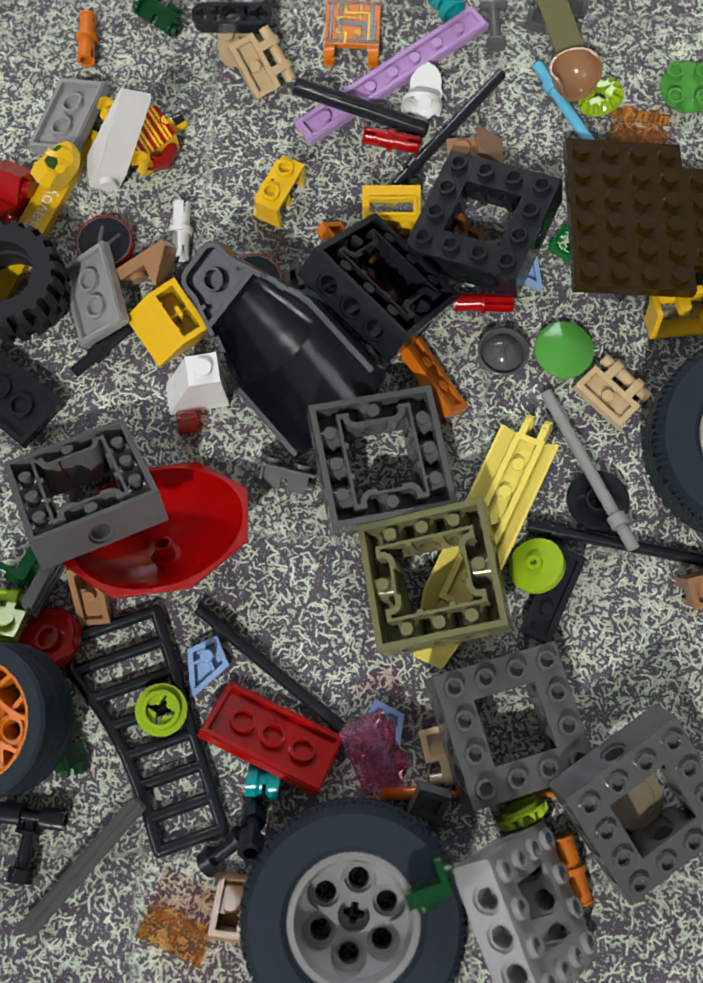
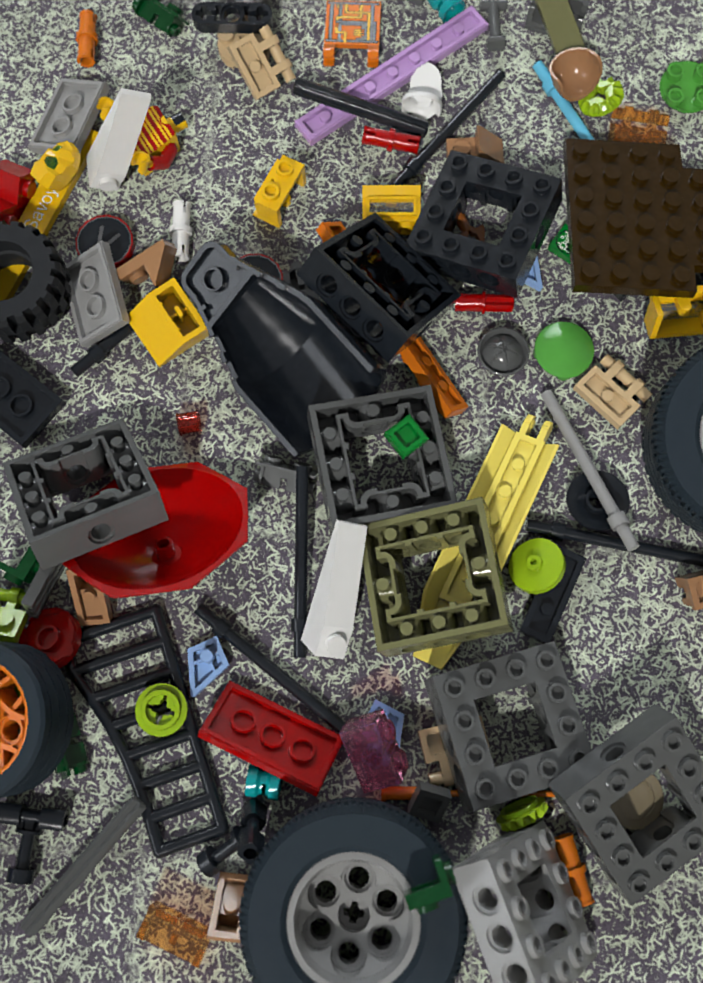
white slope [166,352,230,415] -> none
none -> black bar [291,466,309,658]
none -> white slope [301,519,367,659]
none -> green tile [384,414,429,460]

